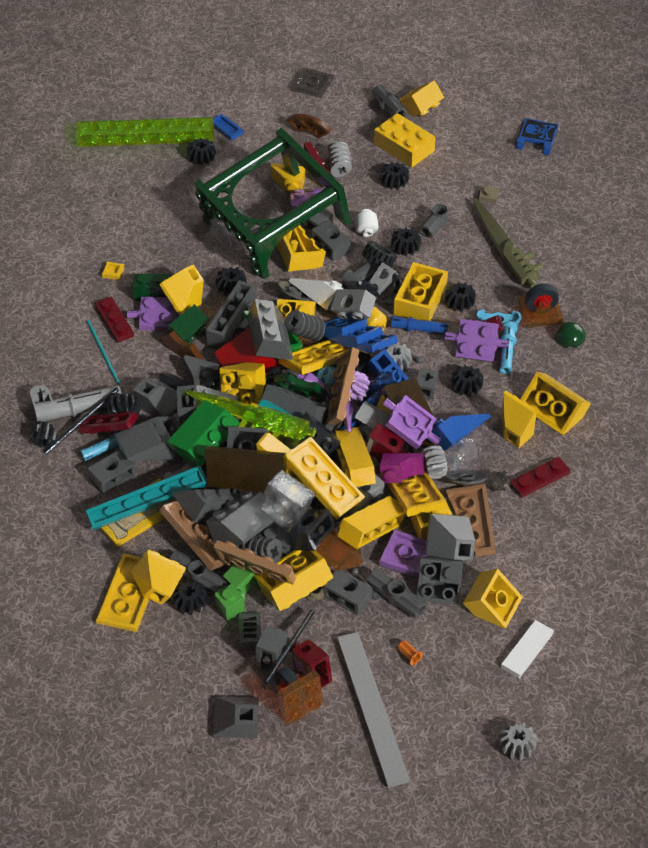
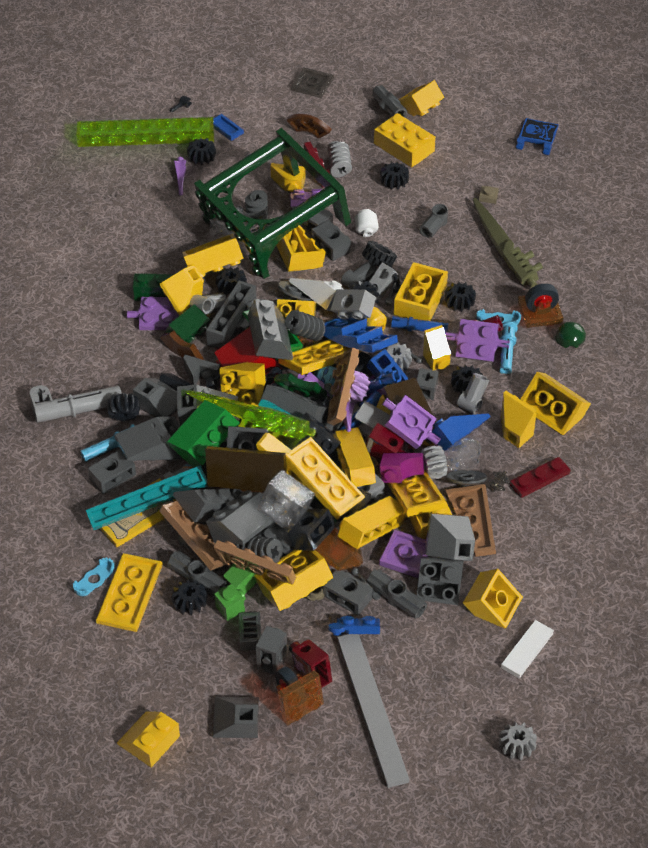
black gear [31,422,56,448] -> none
black axle [44,387,119,455] -> none
dark red plate [79,411,138,434] -> none
teal piece [86,320,120,384] -> none
dark red plate [95,296,134,343] -> none
yellow tile [102,262,125,280] -> none
yellow slope [130,549,186,605] -> none
black axle [263,610,315,685] -> none
black gear [391,227,421,256] -> none
orange piece [397,640,423,665] -> none
none -> medium azure piece [73,557,114,596]
none -> yellow slope [117,712,180,767]
none -> black hand [169,96,192,113]
none -> medium lavender piece [174,157,186,195]
none -> yellow brick [182,234,244,277]
none -> light grey piece [190,294,227,314]
none -> dark grey piece [245,190,268,228]
none -> blue hinge [328,616,380,636]
none -> slope [423,325,451,370]
none -> light grey piece [457,373,490,415]

